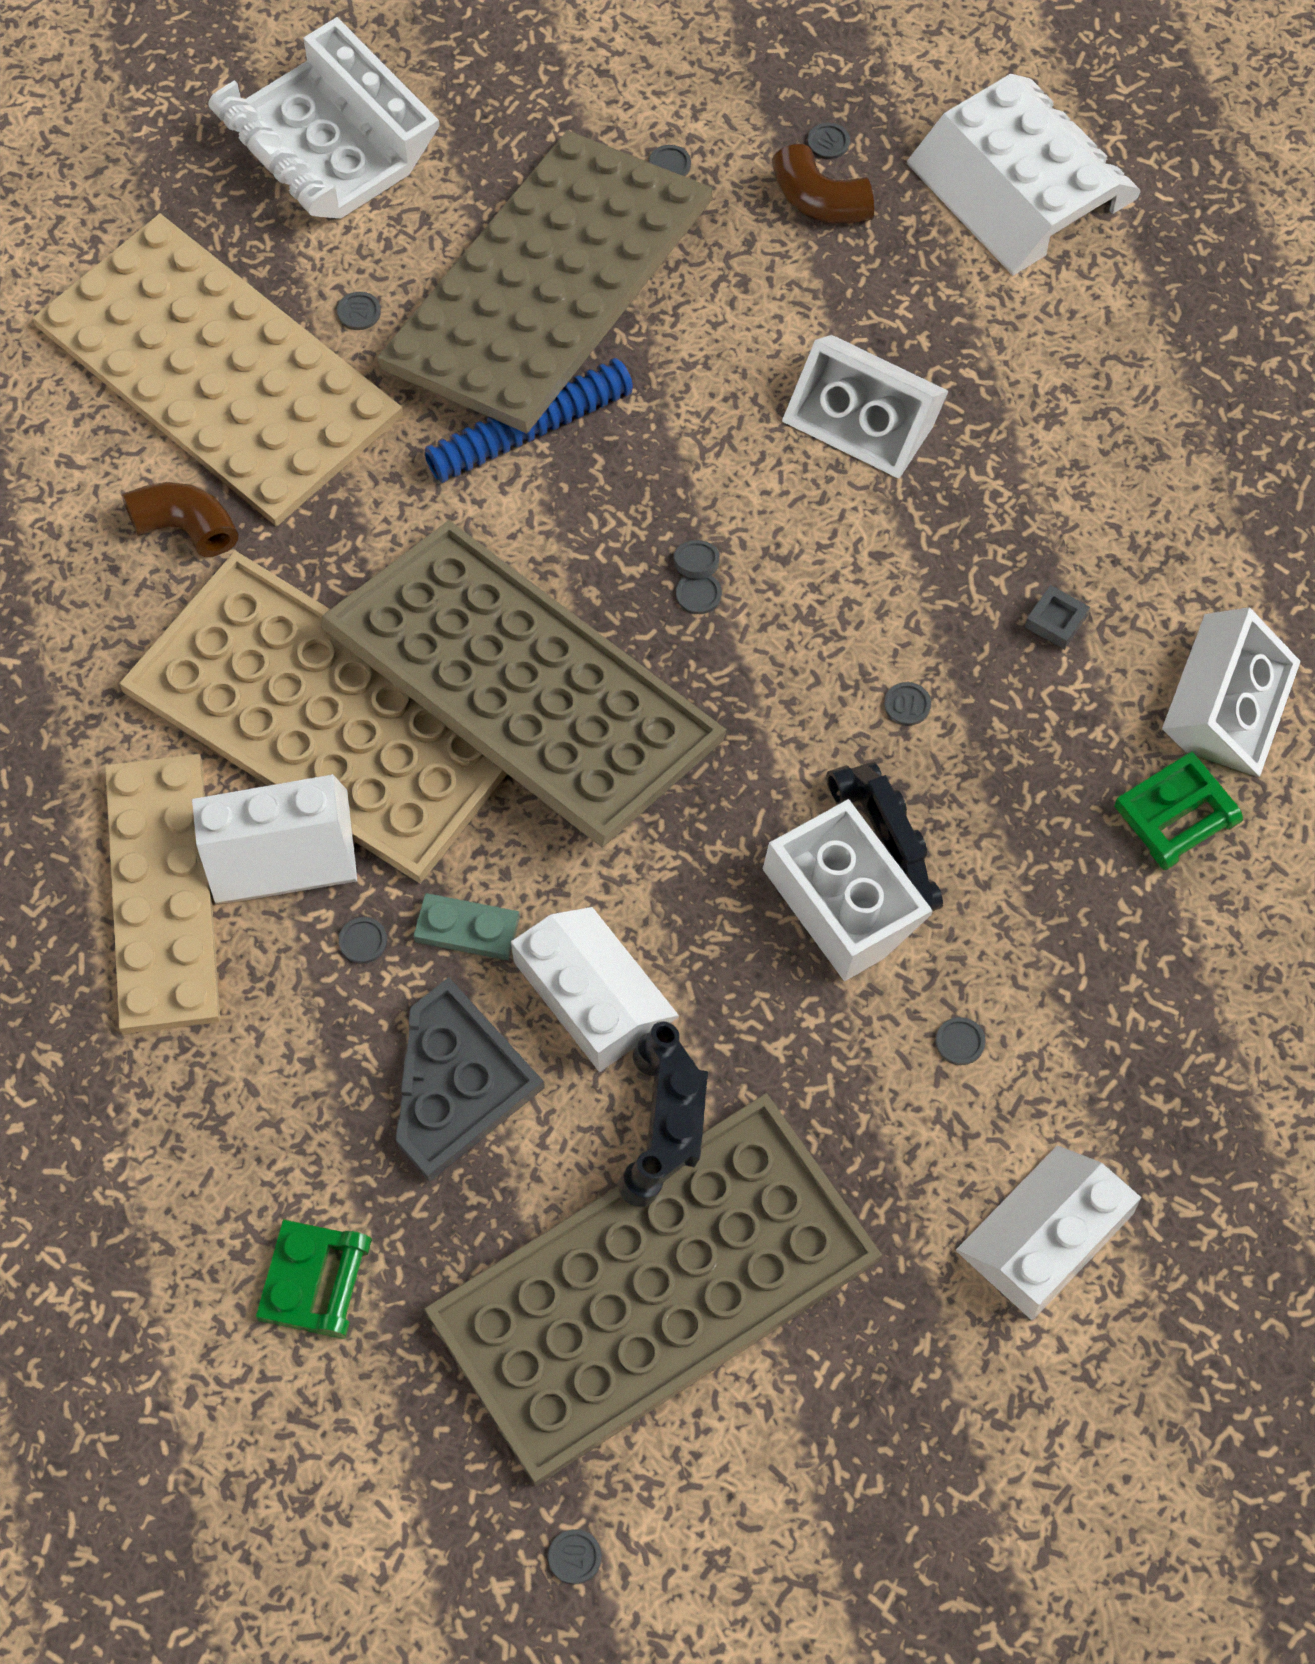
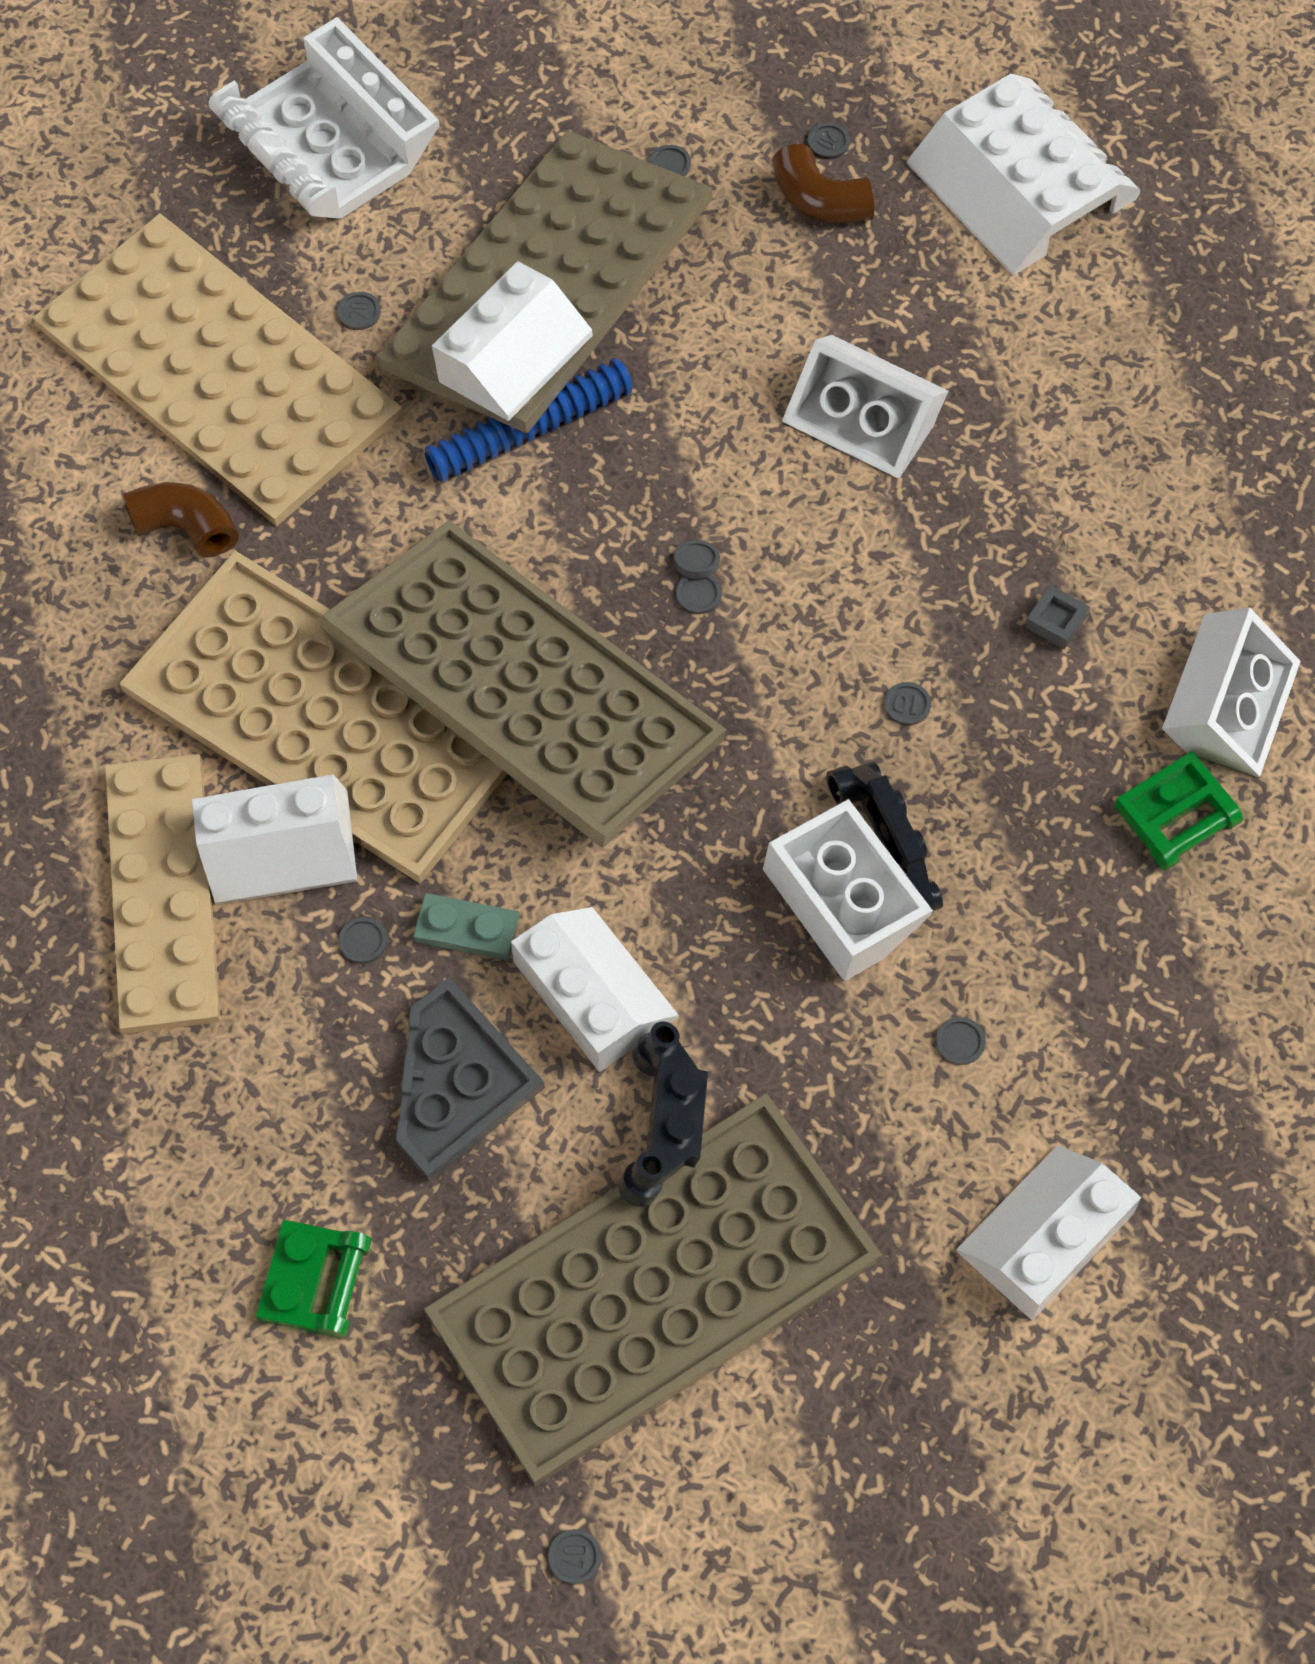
none -> white slope [432,261,593,421]

